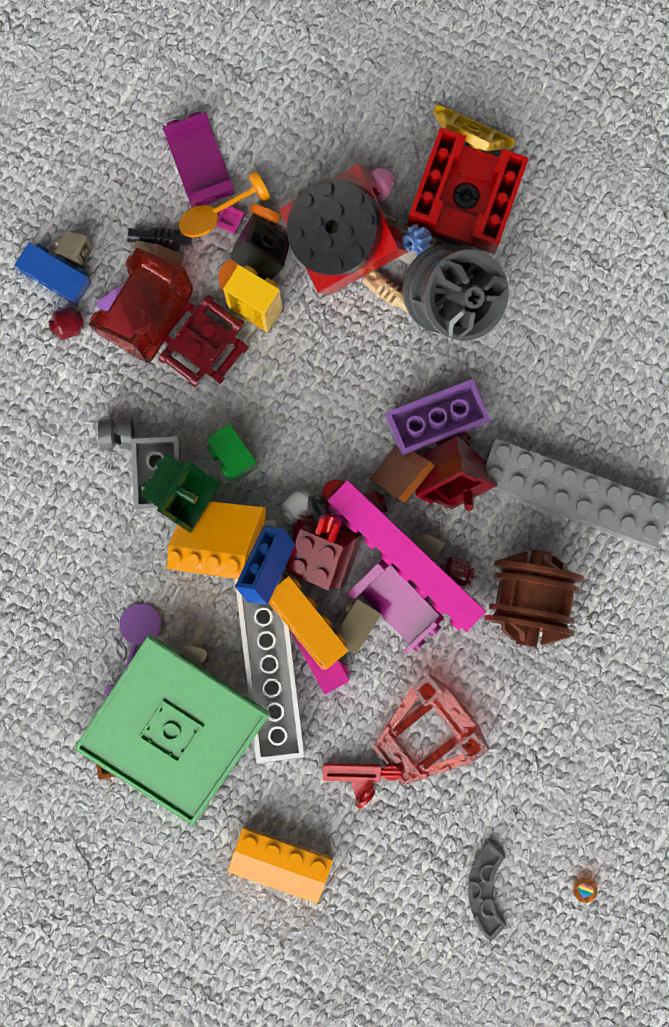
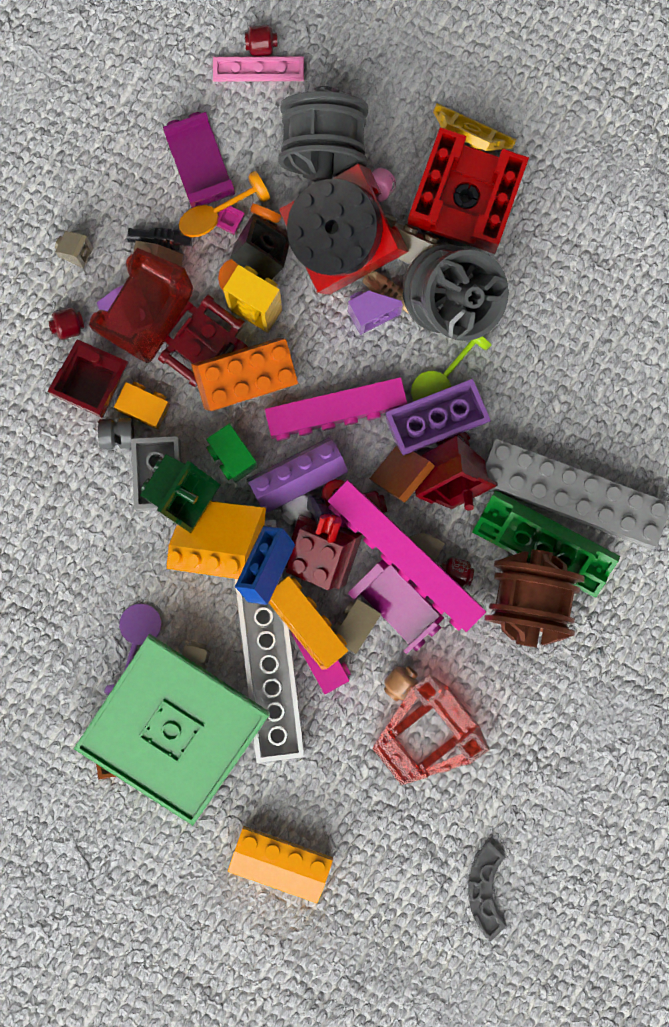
blue brick [14,242,91,306] -> none
piece [323,762,402,809] -> none
medium blue gear [402,224,432,255] -> none
clear orange tile [572,878,597,903] -> none
none -> dark red piece [47,339,129,418]
none -> light orange brick [114,381,170,430]
none -> orange brick [191,338,298,411]
none -> bright pink tile [213,56,304,82]
none -> dark red head [245,25,278,56]
none -> medium lavender slope [246,437,348,513]
none -> dark pink brick [265,377,407,441]
none -> dark grey wheel [278,86,369,183]
none -> medium lavender slope [347,291,403,335]
none -> medium nougat head [384,666,419,701]
none -> lime piece [411,336,492,402]
none -> green slope [472,490,620,598]

